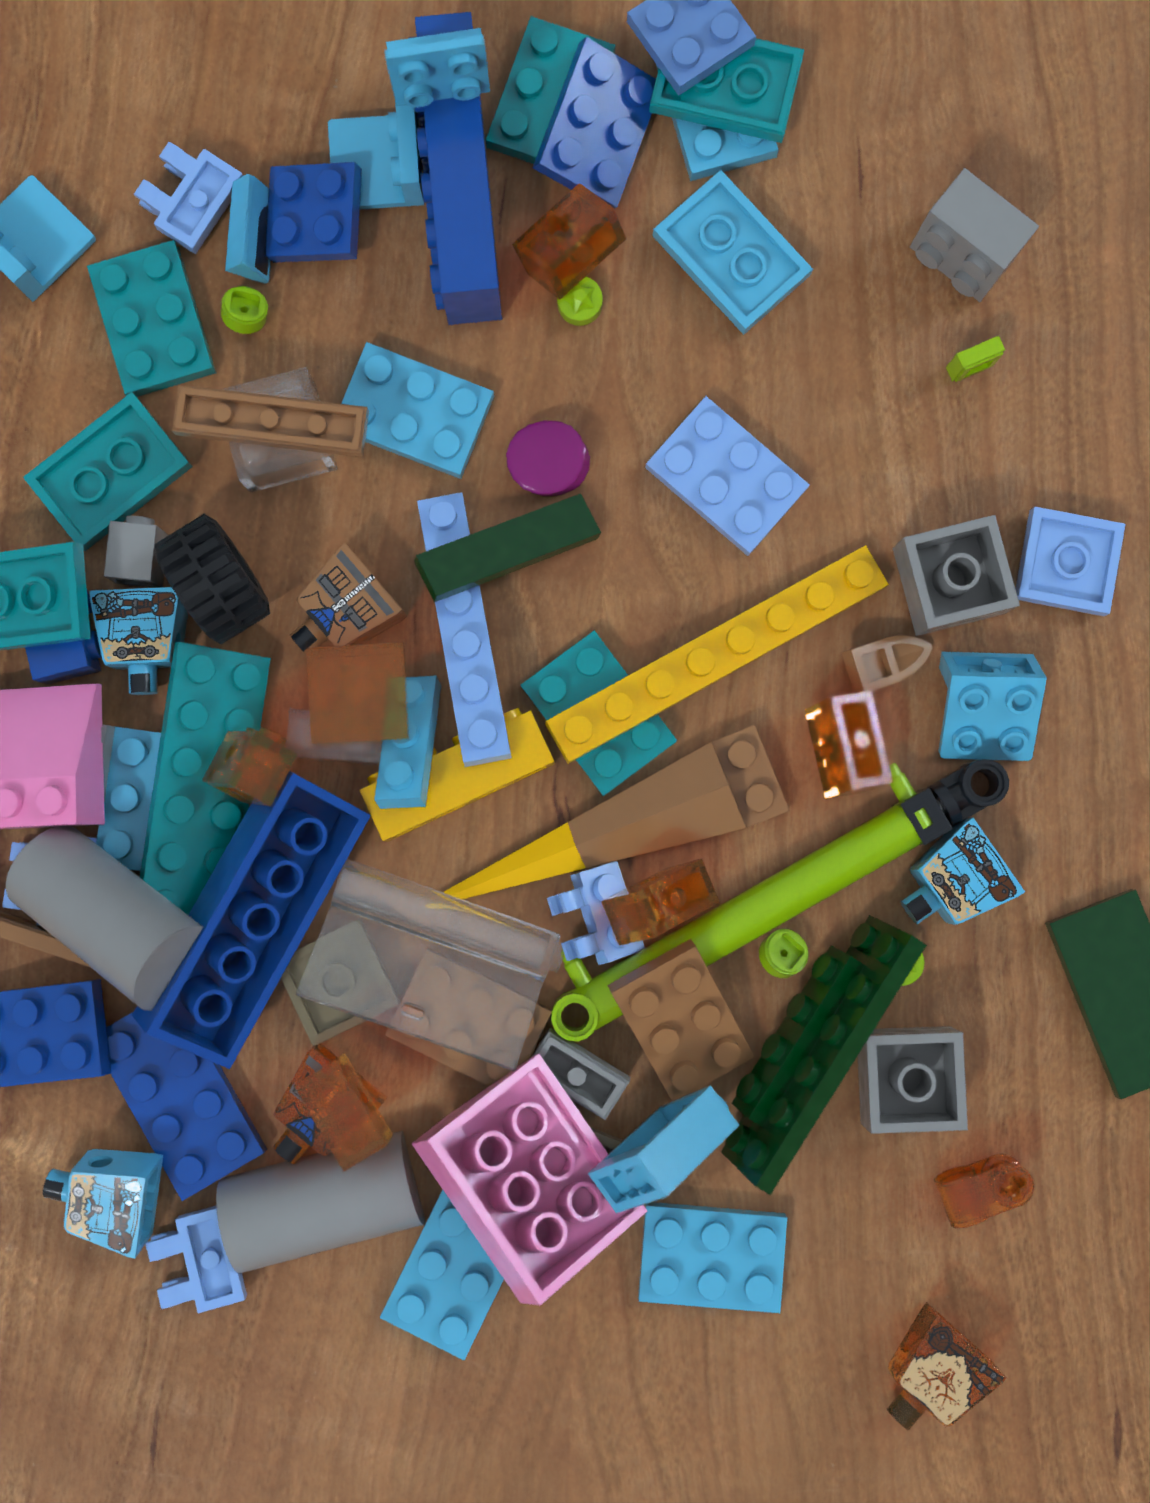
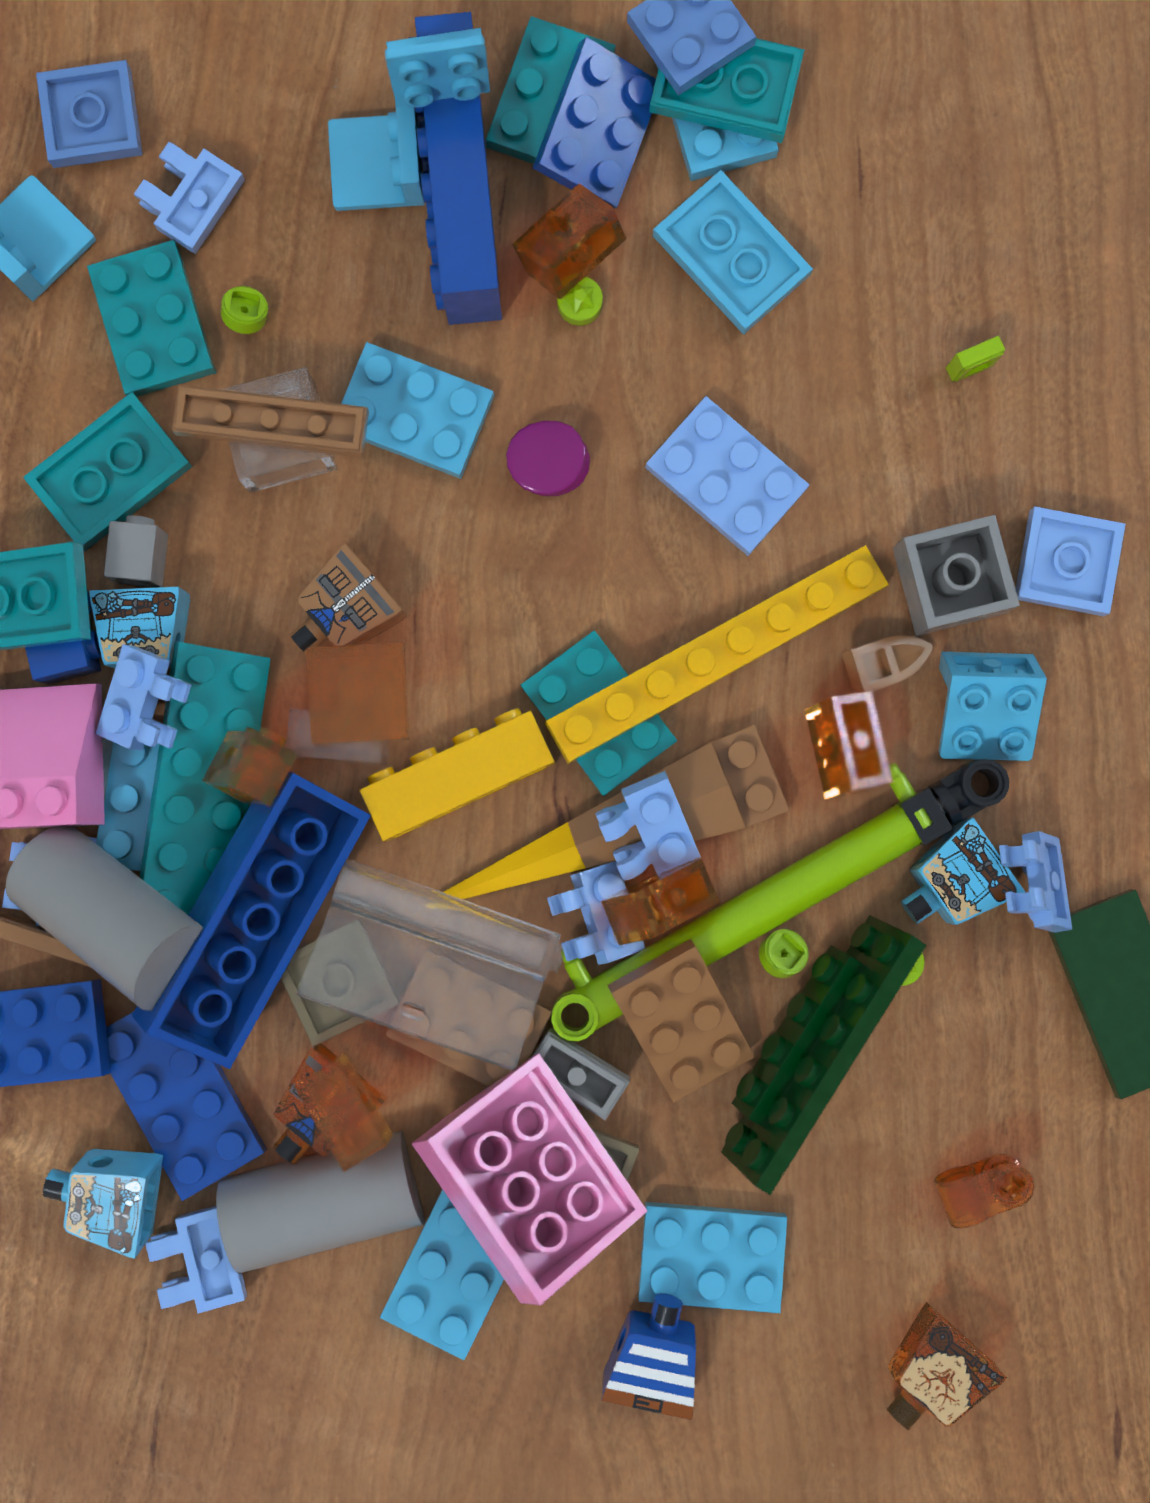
black tyre [155,514,270,644] -> none
medium azure slope [225,174,271,284] -> none
blue plate [265,162,362,263] -> none
medium azure plate [374,675,441,809] -> none
dark green tile [414,493,601,602] -> none
light blue plate [417,492,512,767] -> none
medium azure window [588,1085,739,1213] -> none
light grey brick [857,1026,968,1134] -> none
light grey brick [910,168,1039,302] -> none
none -> medium blue plate [36,60,143,168]
none -> light blue plate [95,644,191,750]
none -> light blue plate [595,771,701,881]
none -> torso [602,1293,696,1420]
none -> light blue plate [999,831,1072,933]

